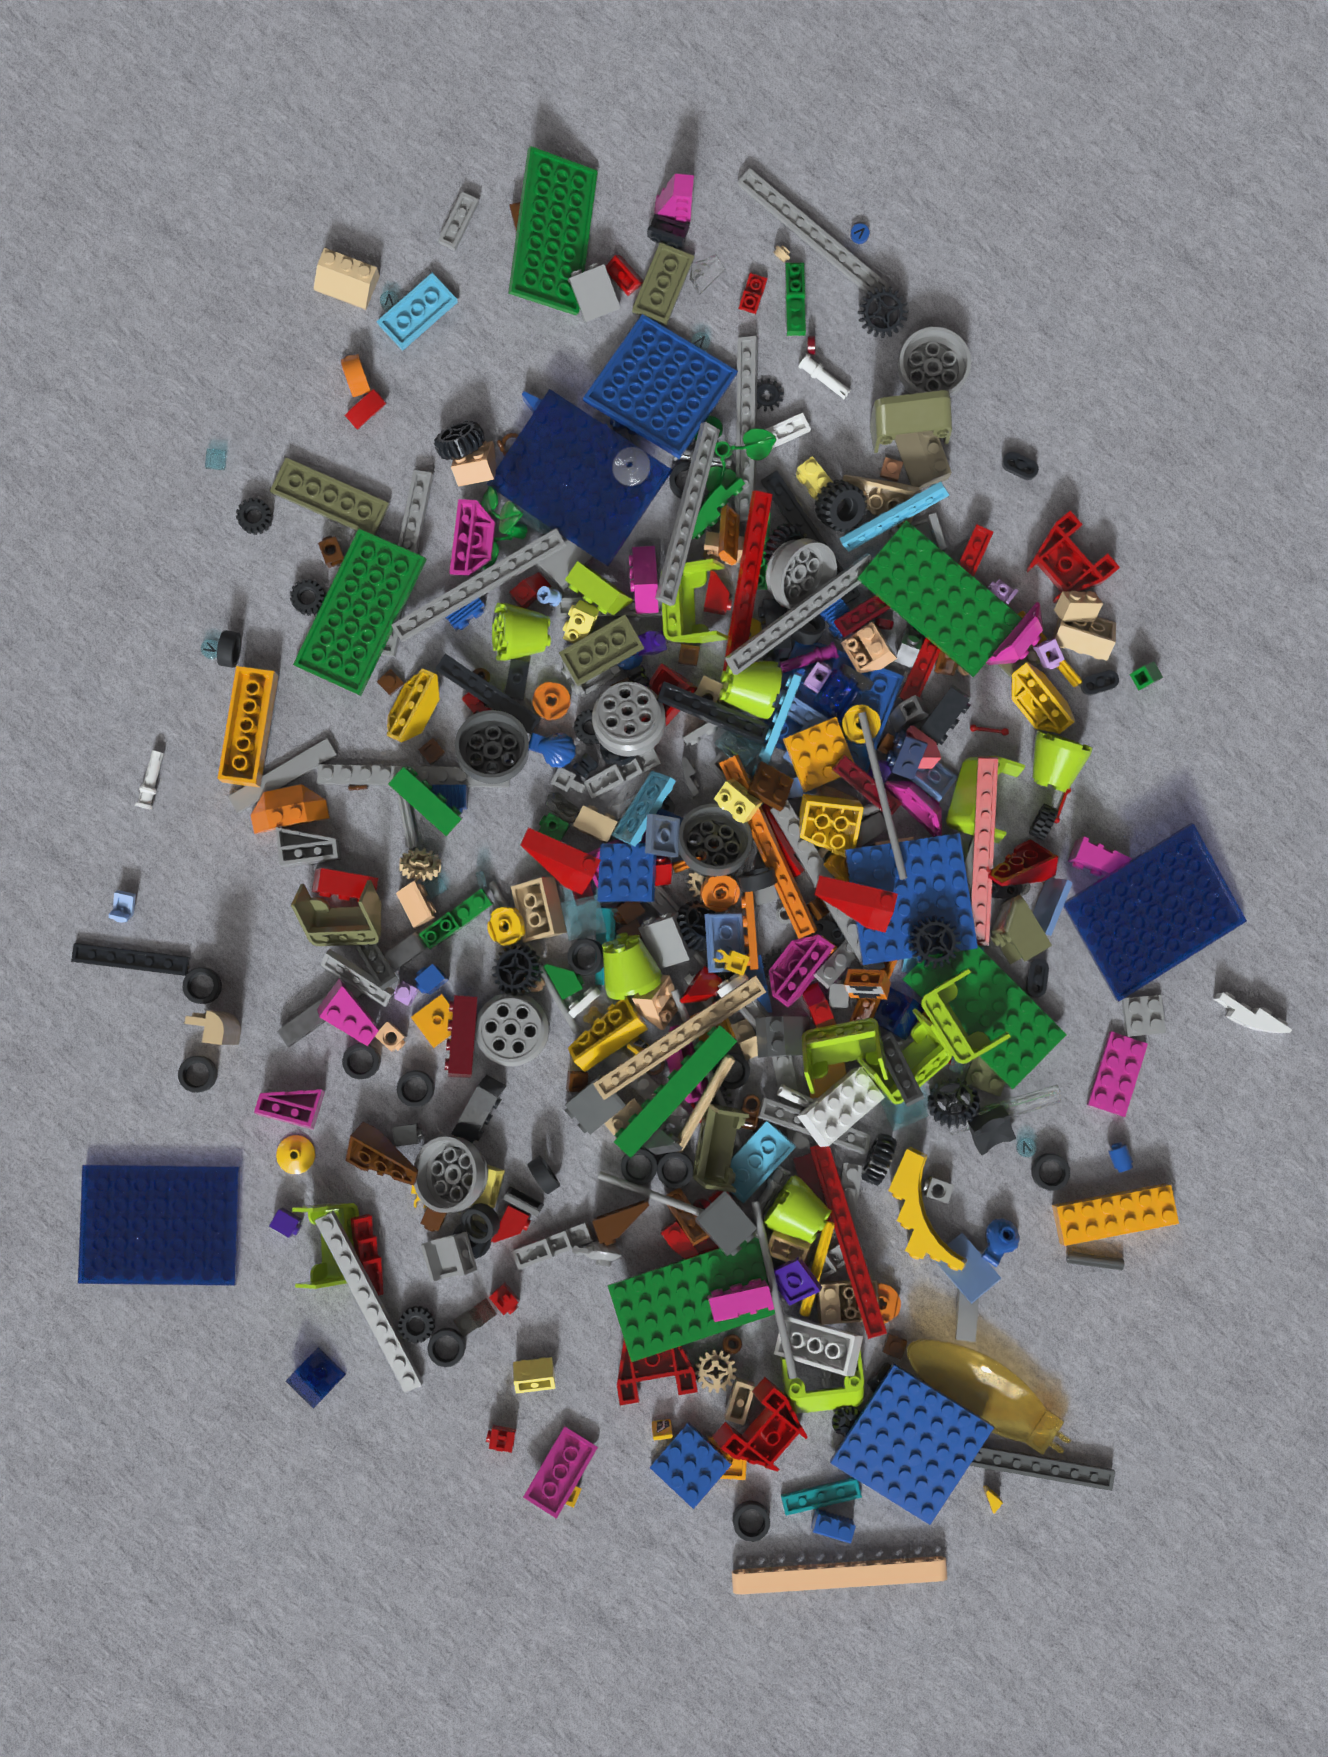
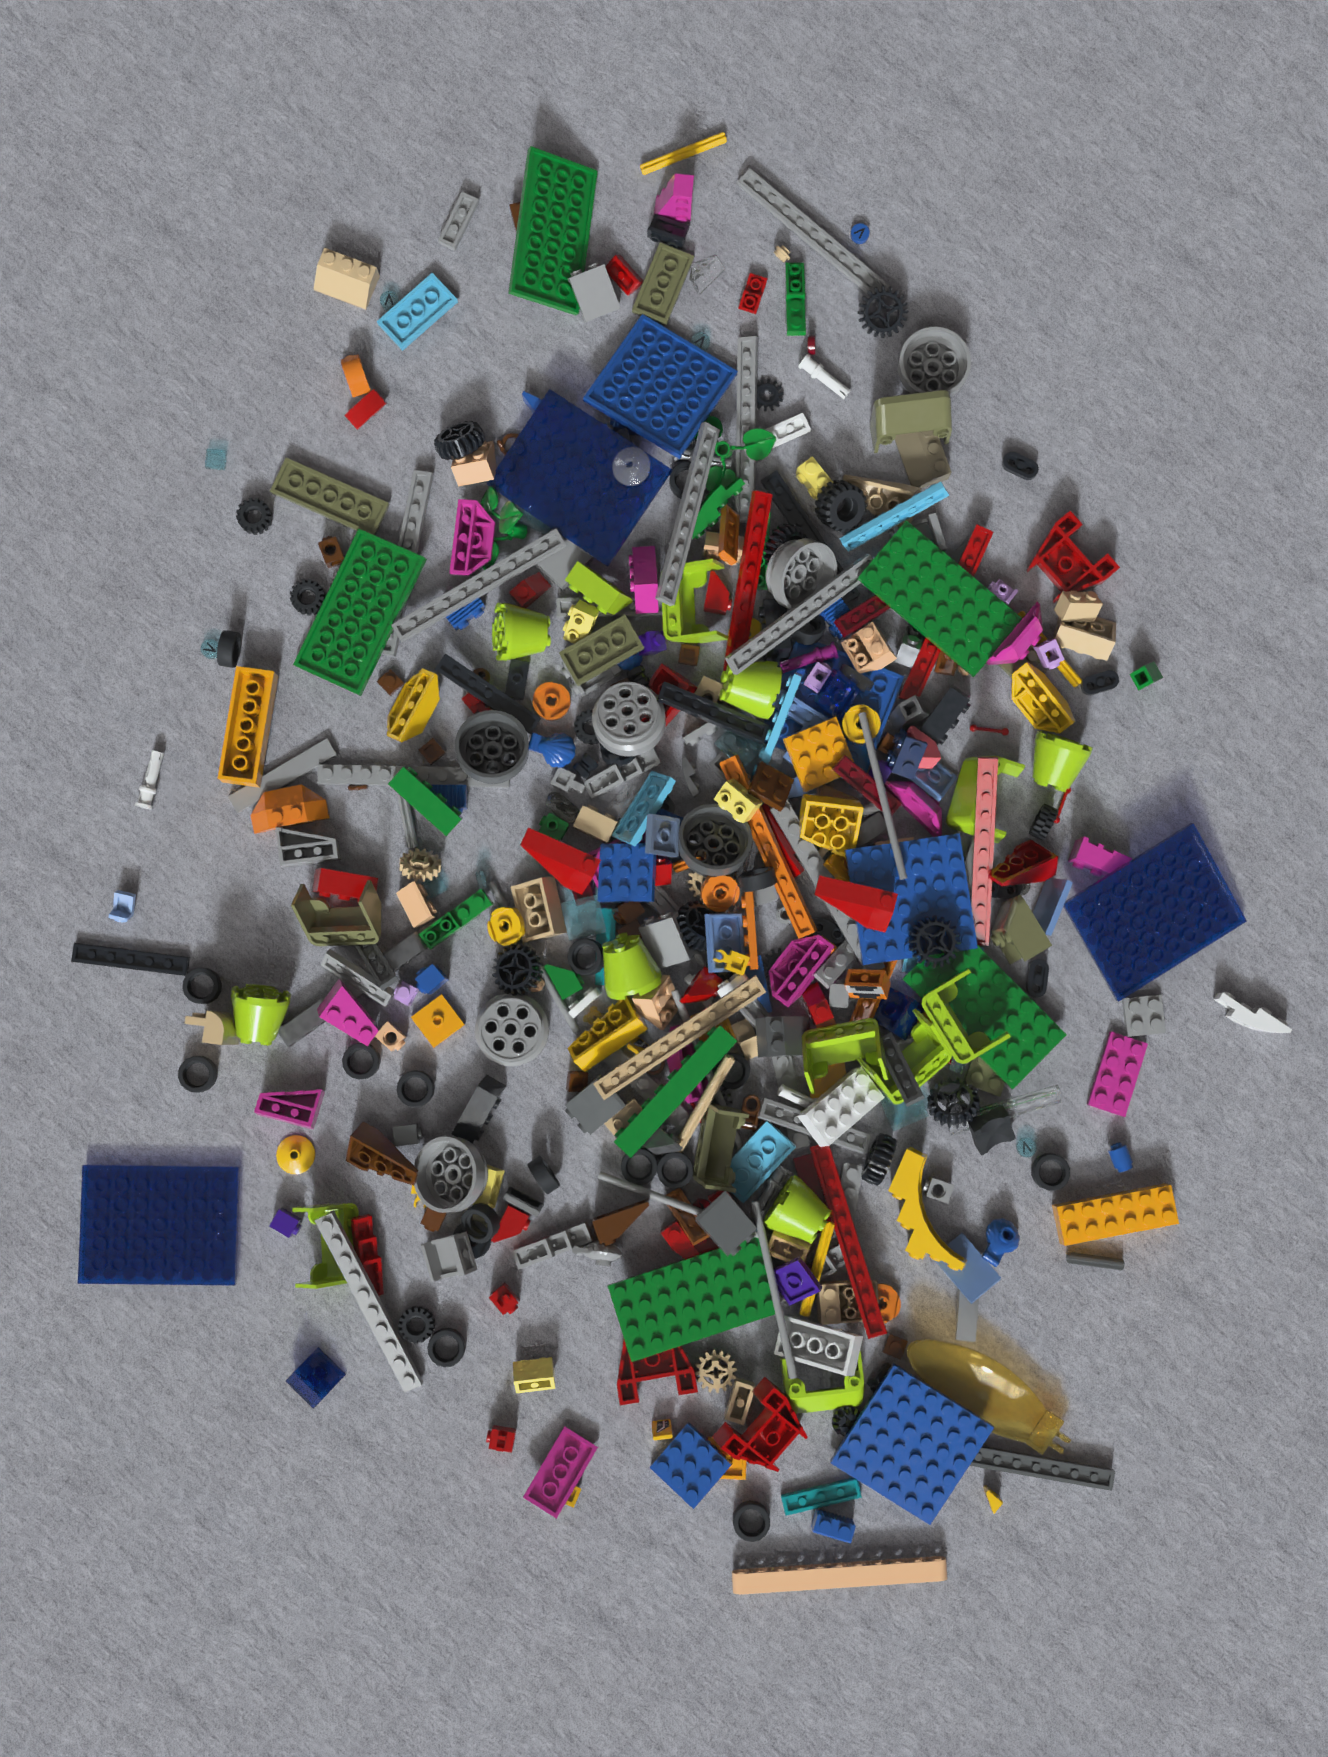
dark red wedge [444,995,478,1078] -> none
clear smoke slope [453,1298,497,1337] -> none
light blue bush [537,586,562,606] -> none
dark pink wedge [707,1278,775,1322] -> none
reddish brown plate [722,1334,742,1354] -> none
reddish brown plate [807,897,830,921] -> none
dark red tile [874,618,894,630] -> none
nougat plate [879,457,903,482] -> none
none -> lime cone [231,984,291,1046]
none -> yellow axle [640,132,727,175]

